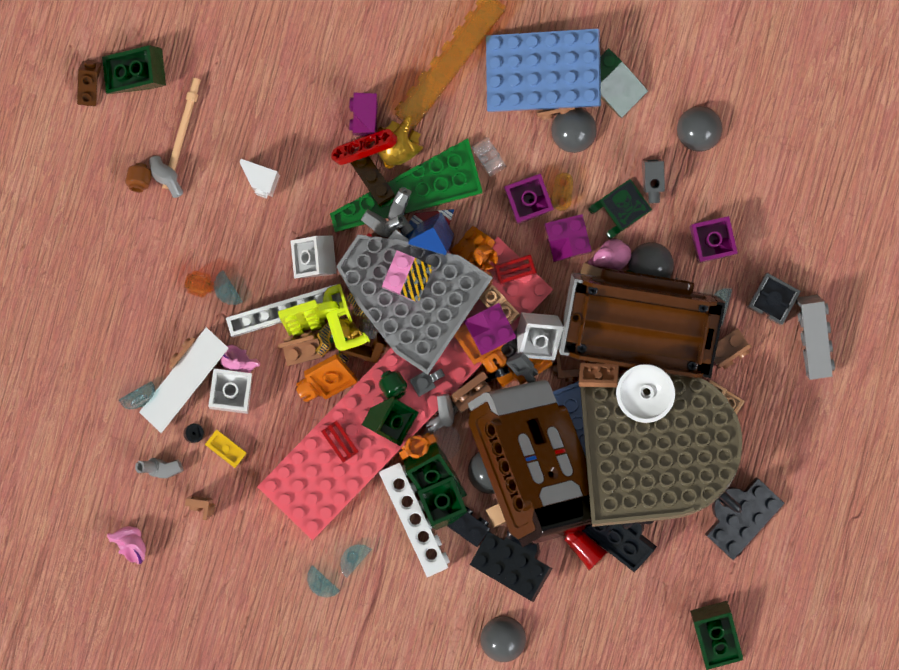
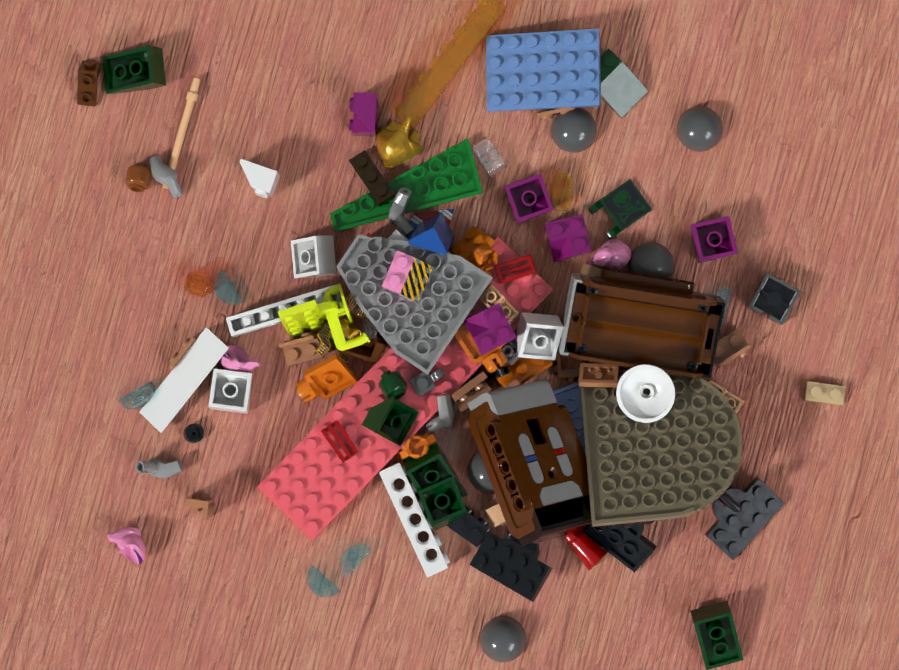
yellow plate [205,429,247,468] -> none
red beam [331,129,398,165] -> none
light grey arm [361,209,406,238] -> none
dark grey plate [506,352,538,383] -> none
dark grey torso [642,159,665,203] -> none
light grey wedge [796,295,835,380] -> none
none -> tan plate [804,381,846,405]

